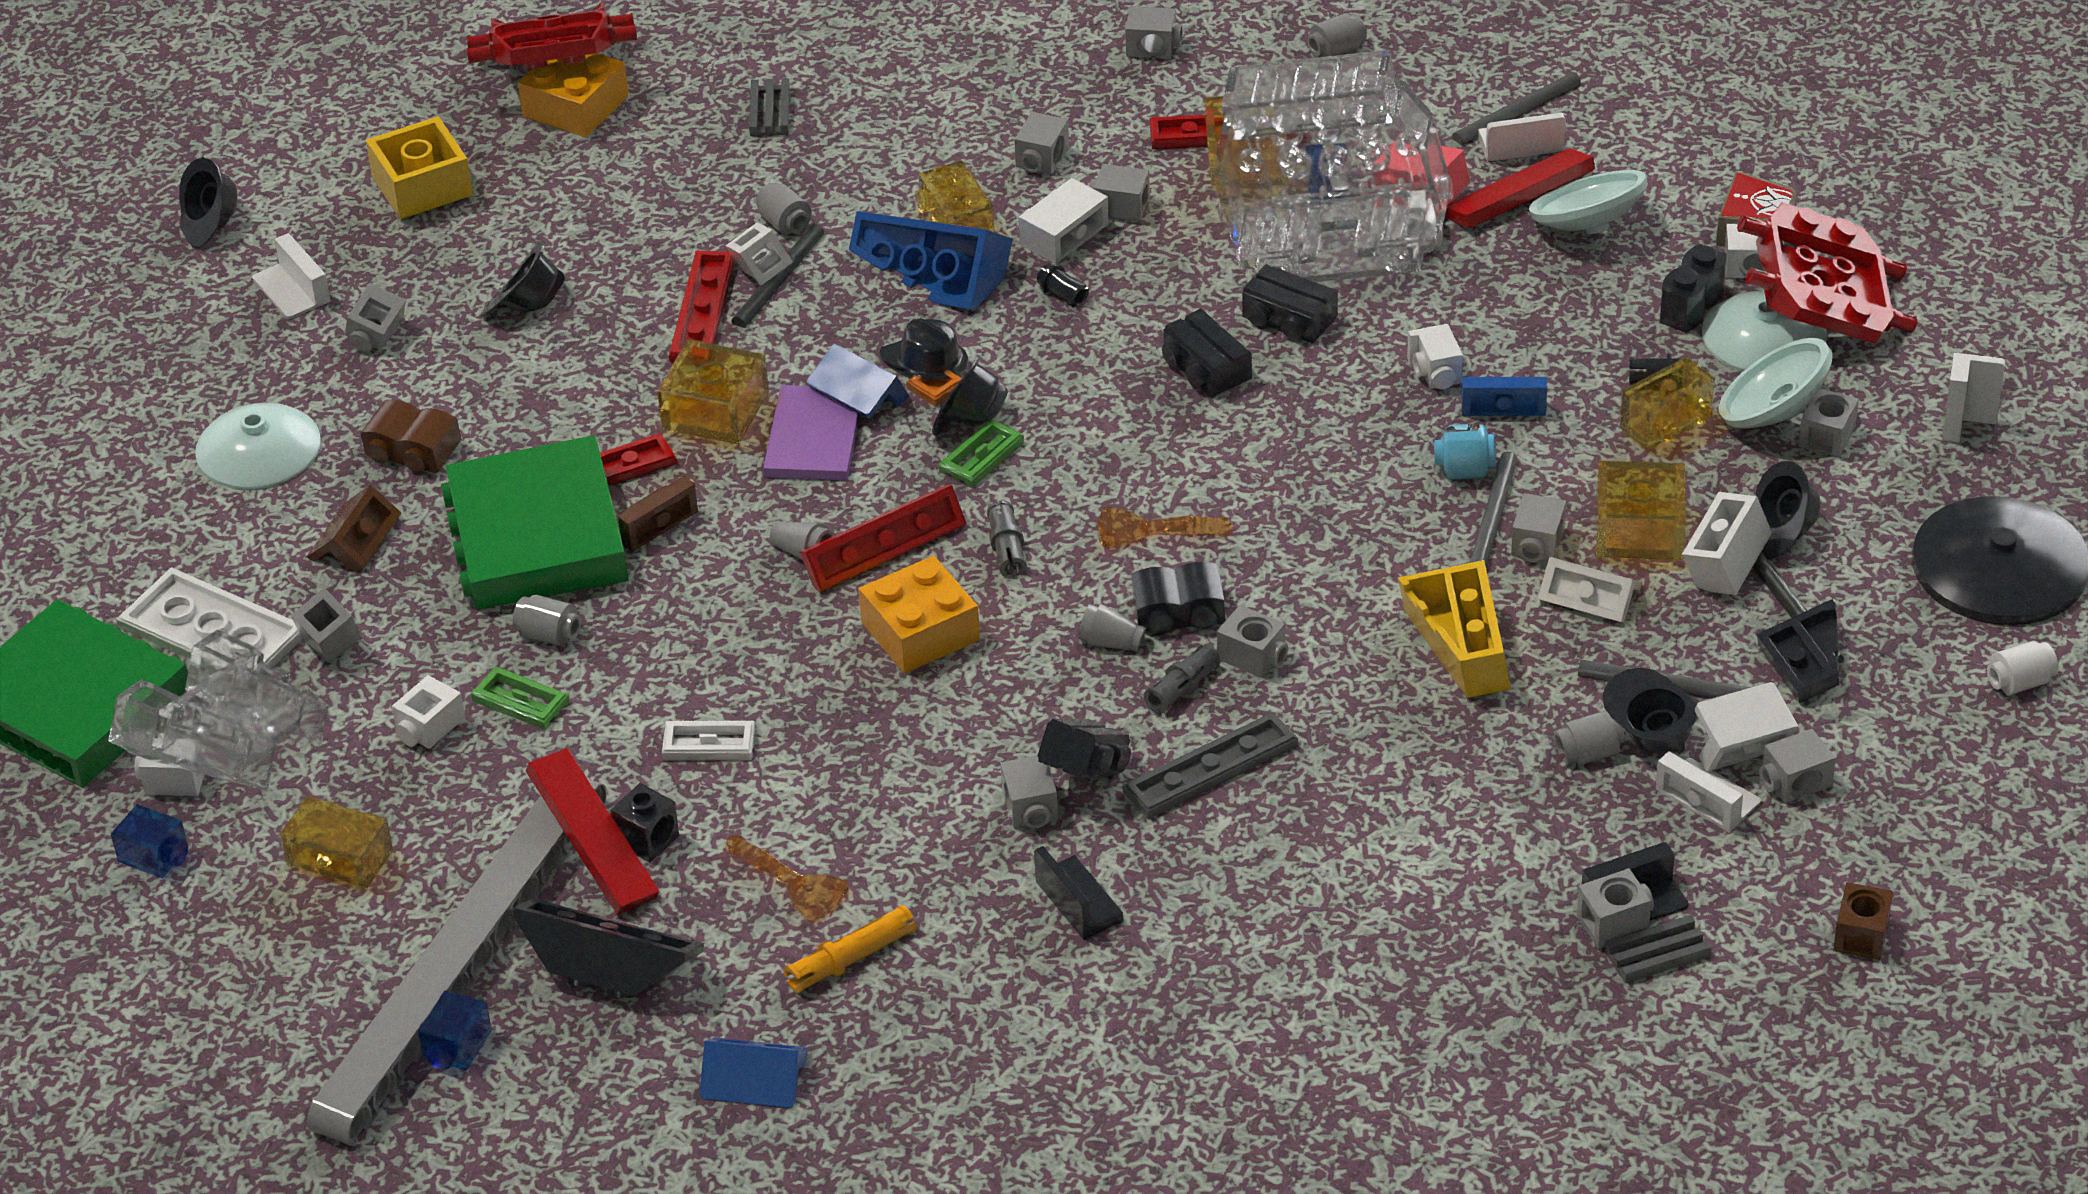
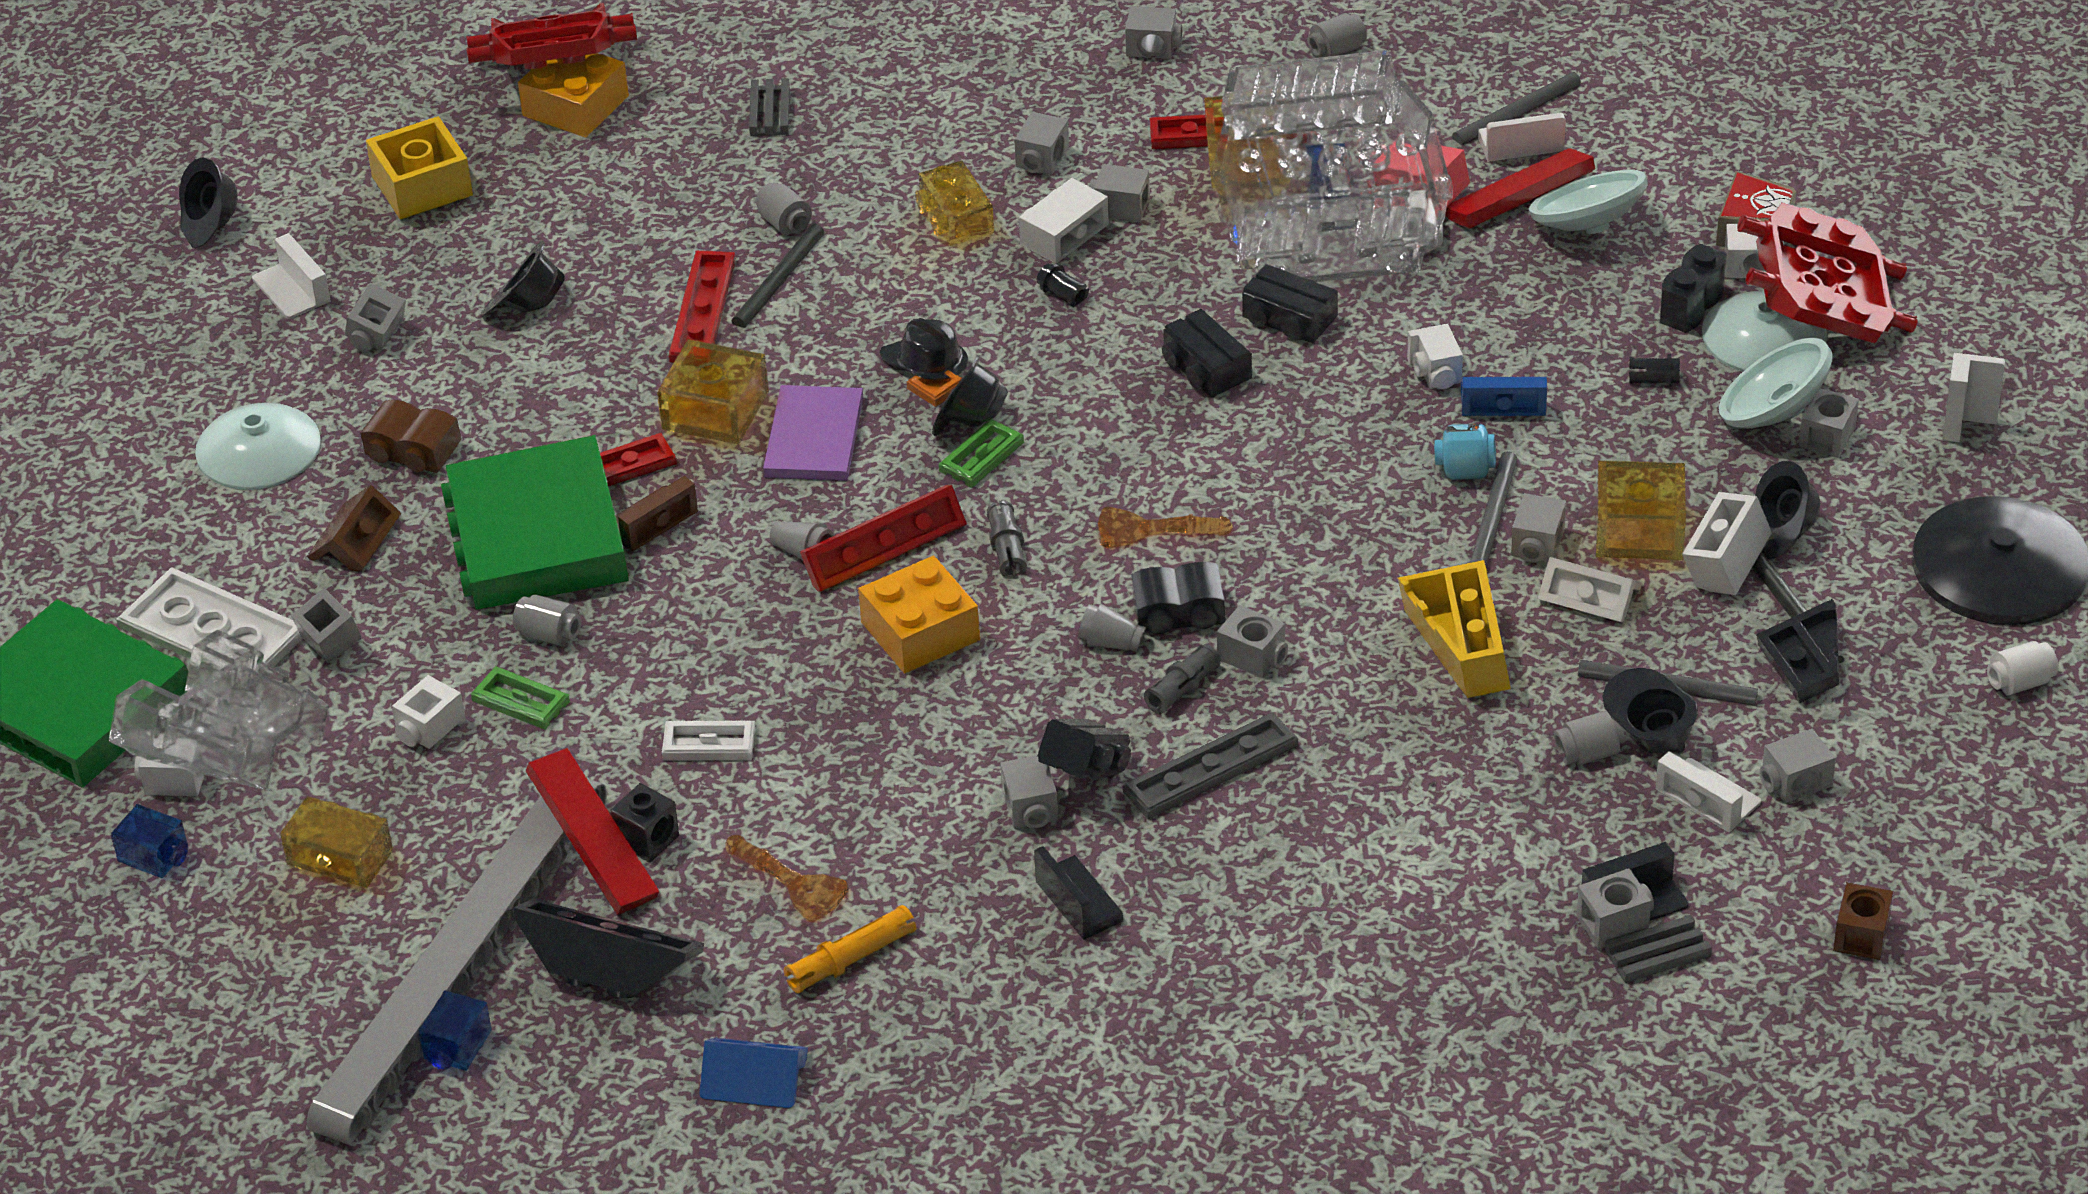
white brick [726,222,793,285] -> none
panel [807,343,909,418] -> none
blue wedge [849,211,1013,310] -> none
clear yellow brick [1620,357,1715,450] -> none
white panel [1695,682,1798,772] -> none

